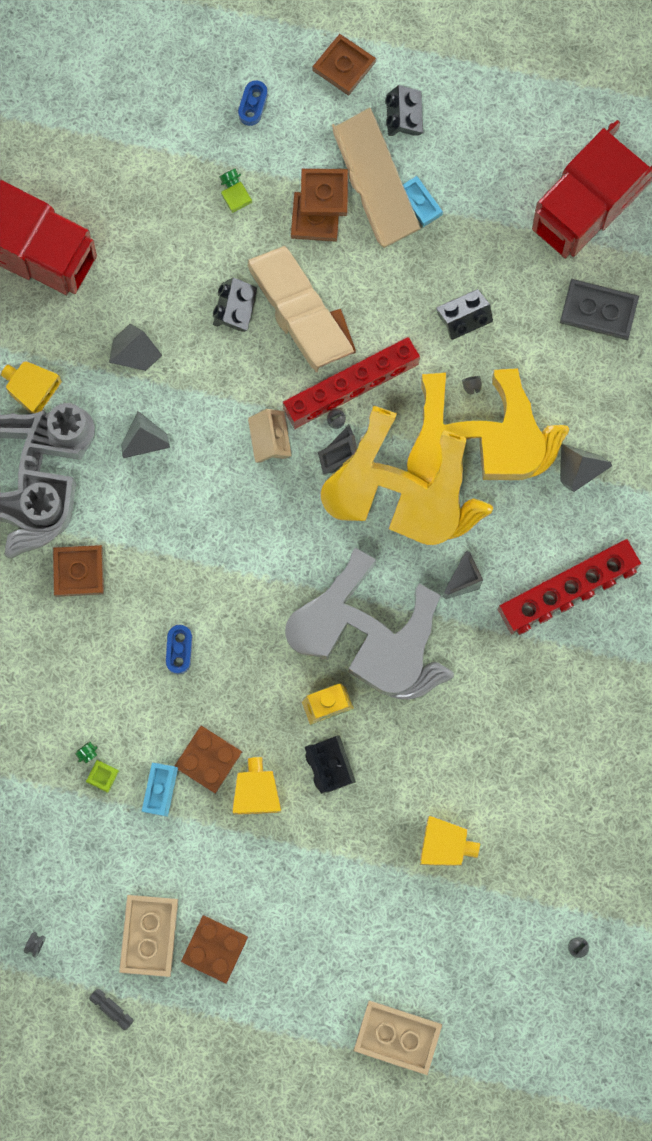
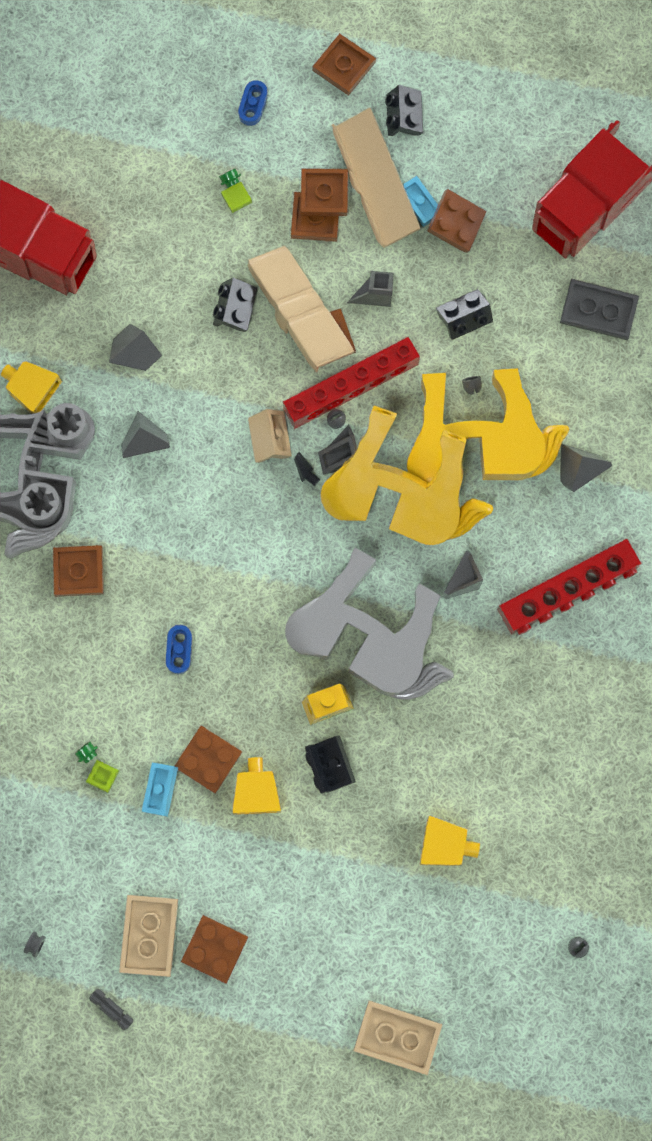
none -> black bar [294,452,320,487]
none -> dark grey slope [347,271,394,307]
none -> dark orange plate [427,189,487,253]

